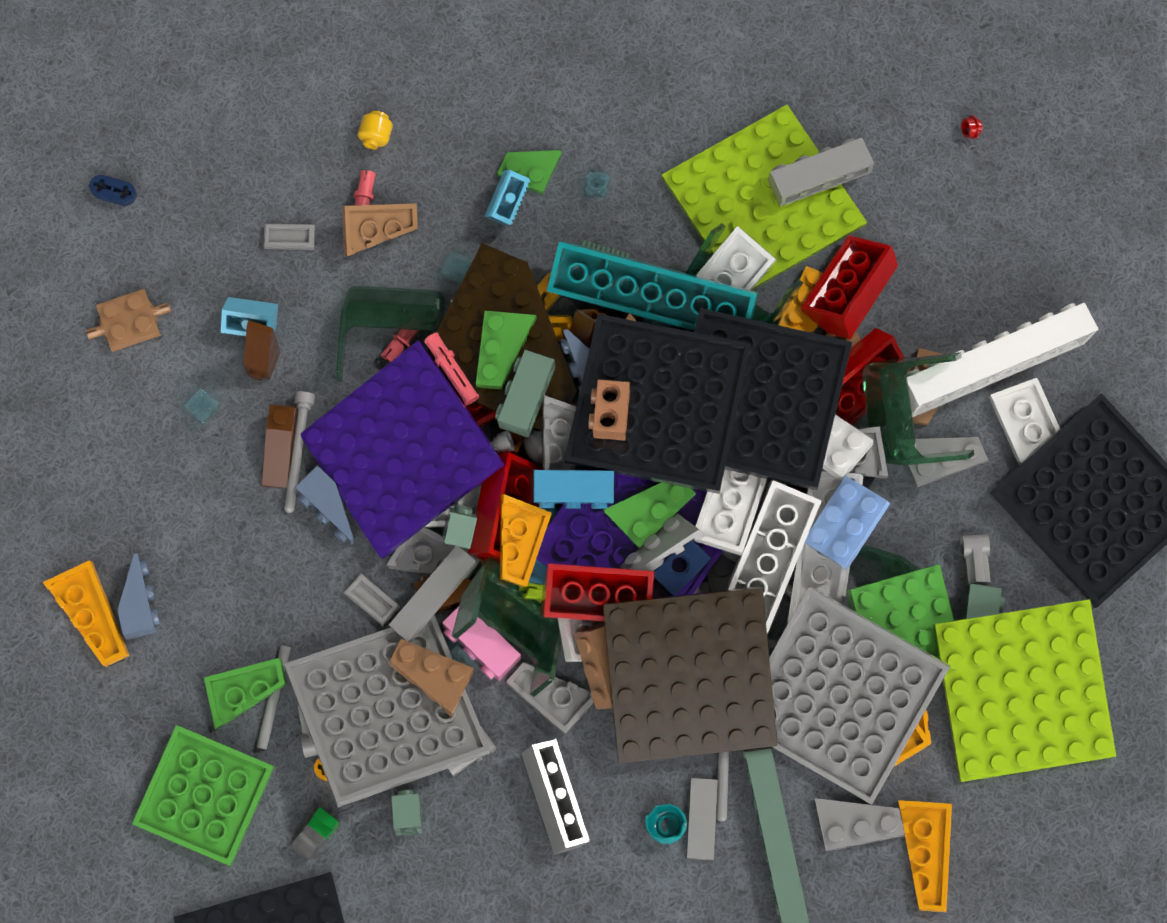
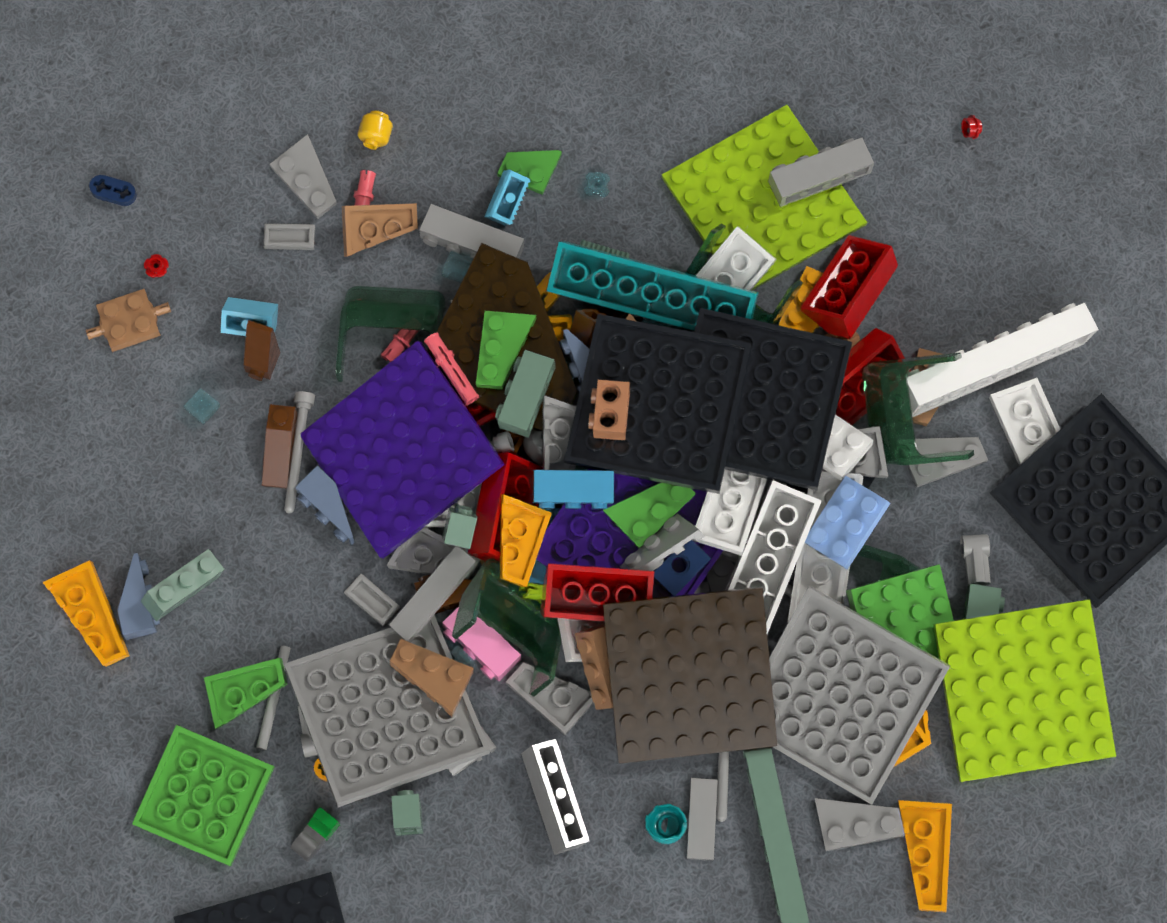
none -> sand green brick [141,549,225,622]
none -> red plate [144,254,169,278]
none -> light grey wing [270,134,337,219]
none -> light grey brick [419,204,524,261]

